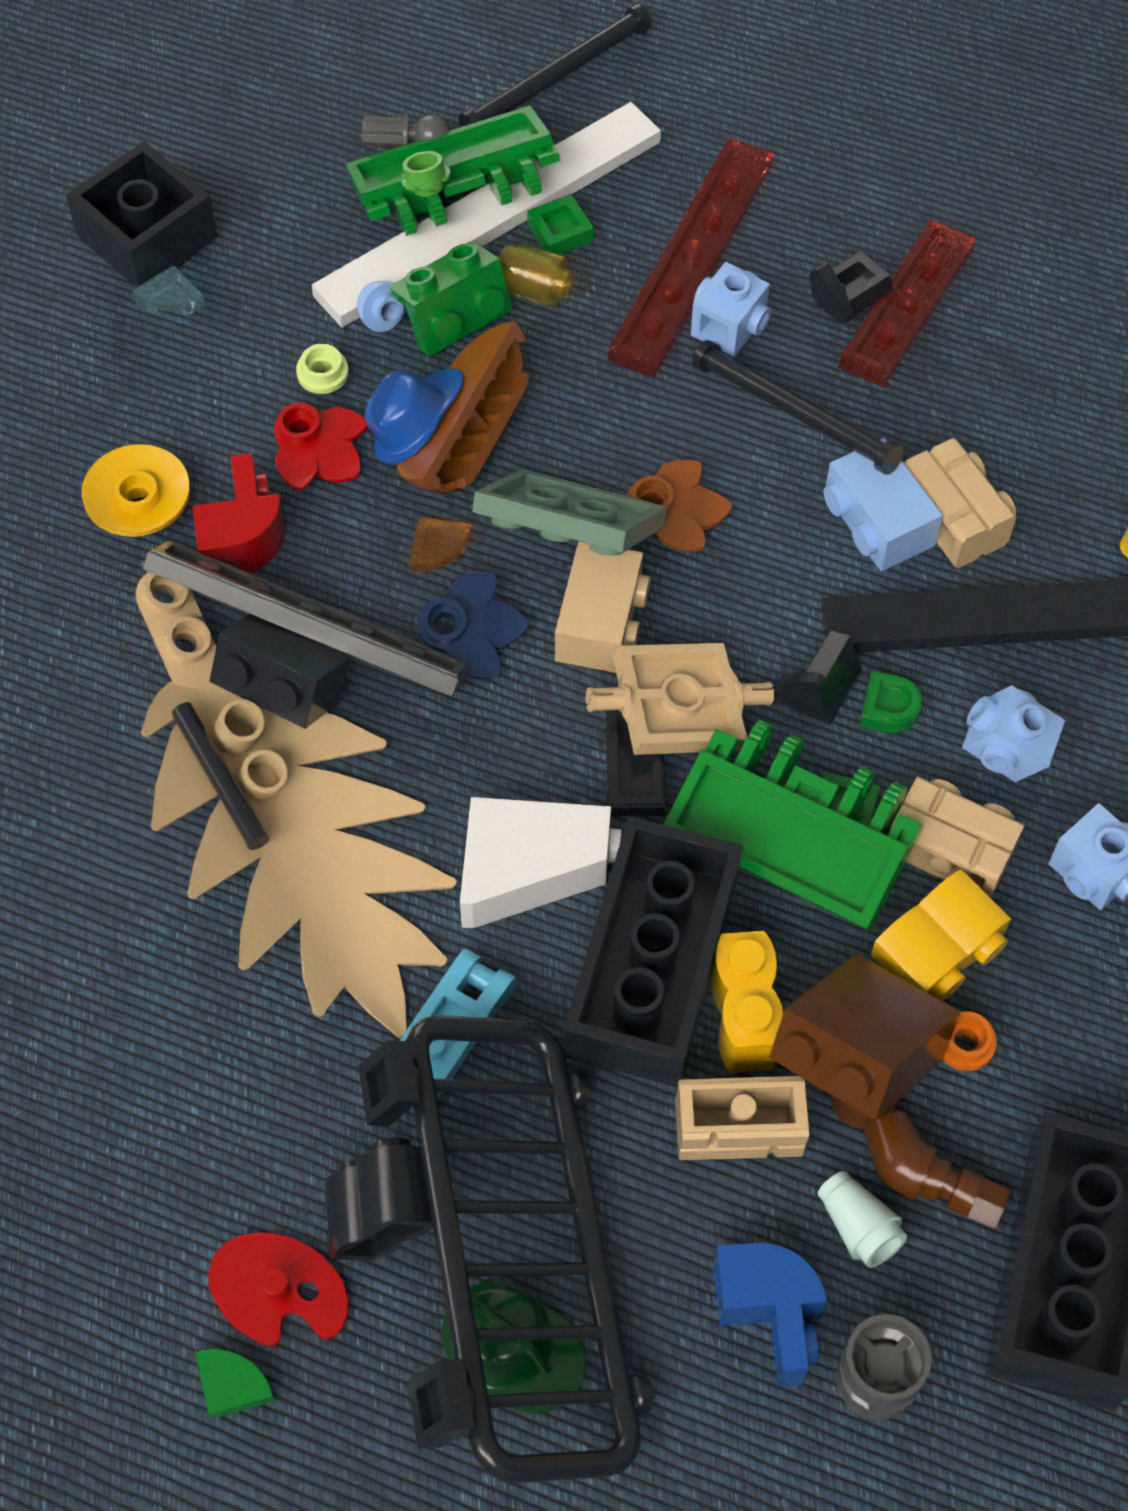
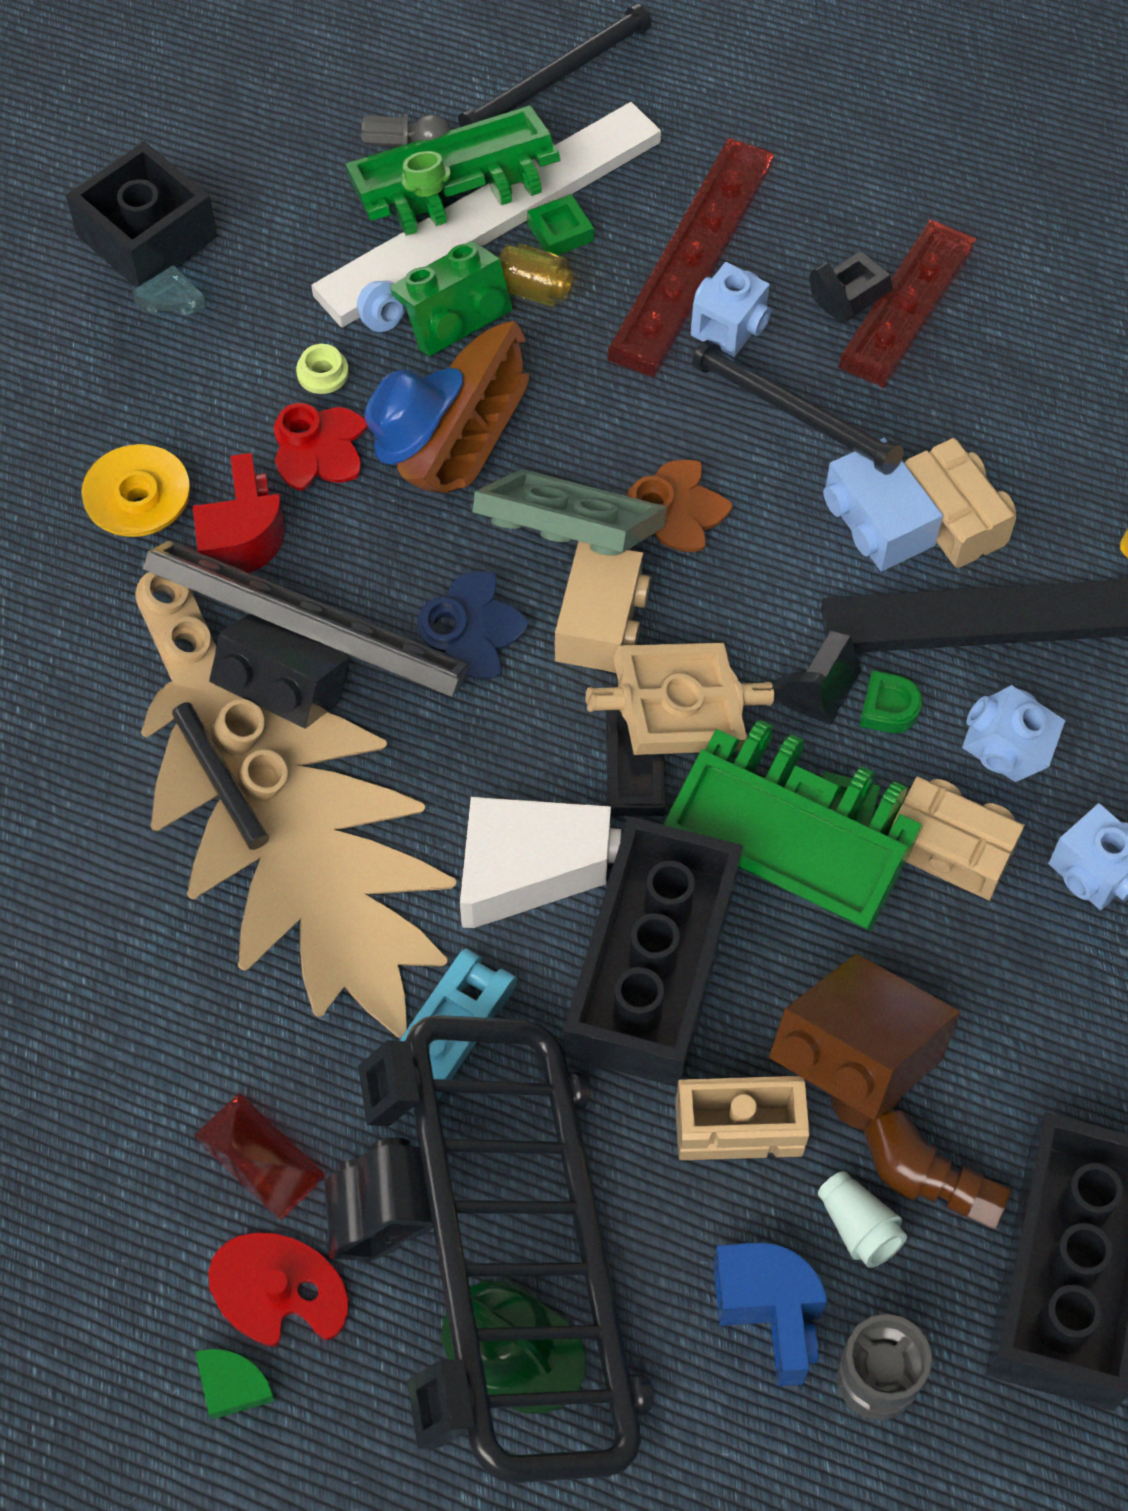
clear orange tile [409,516,472,572] -> none
yellow brick [712,931,783,1074] -> none
yellow brick [871,869,1011,1001] -> none
orange plate [943,1011,997,1071] -> none
none -> clear red slope [194,1093,325,1221]

